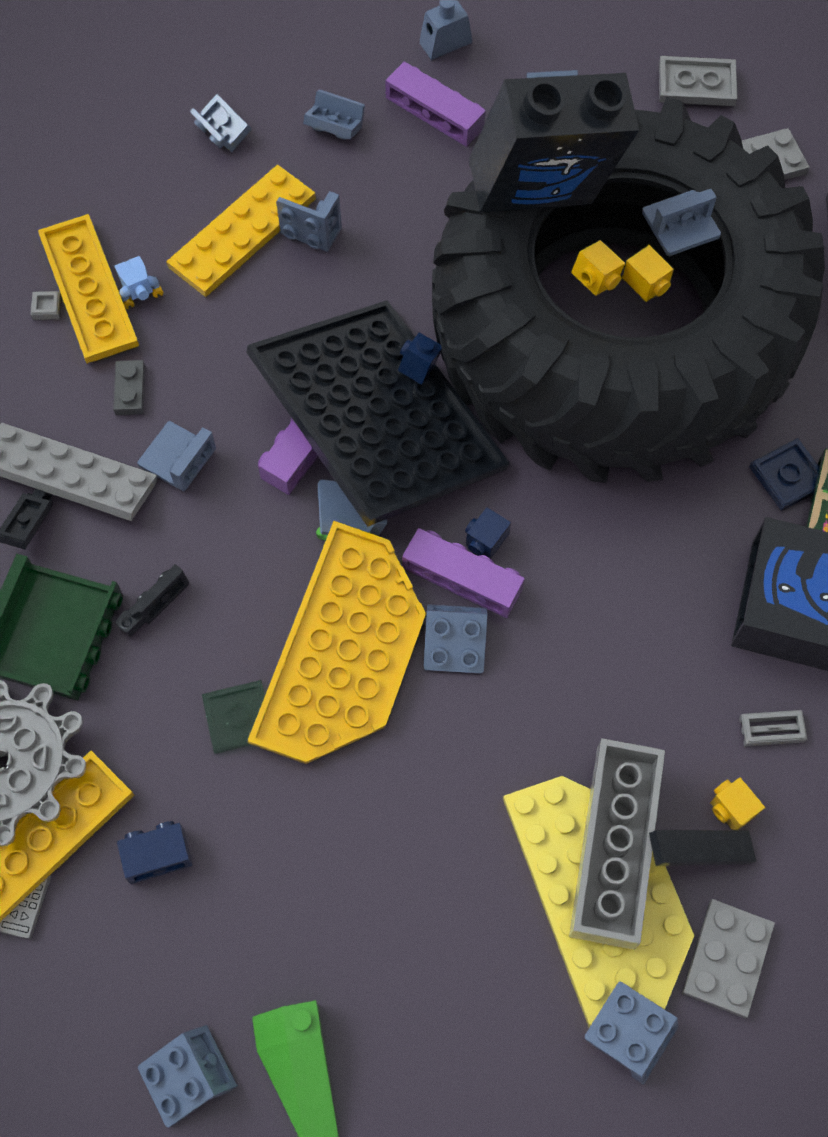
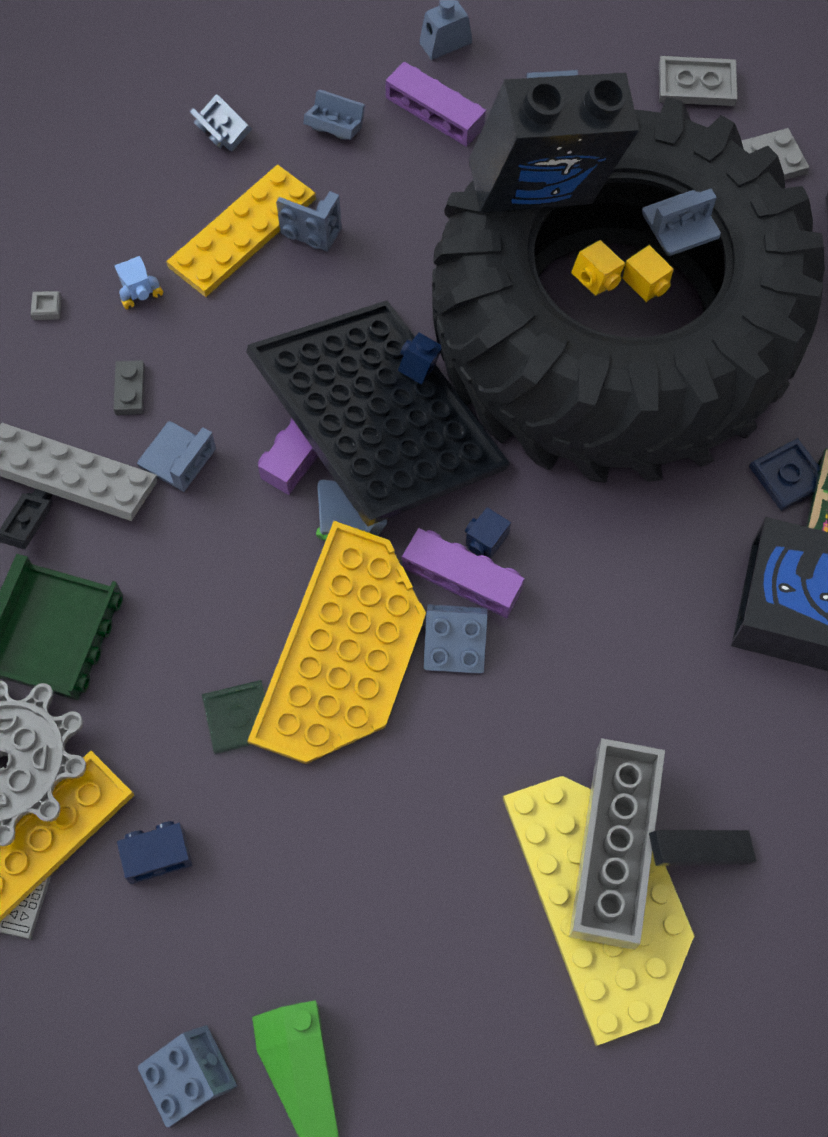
yellow plate [38,214,139,364] -> none
black hinge [115,564,189,637] -> none
sand blue bracket [585,982,679,1085] -> none
light grey plate [682,899,775,1019] -> none
yellow brick [710,777,765,830] -> none
light grey tile [739,710,807,747] -> none

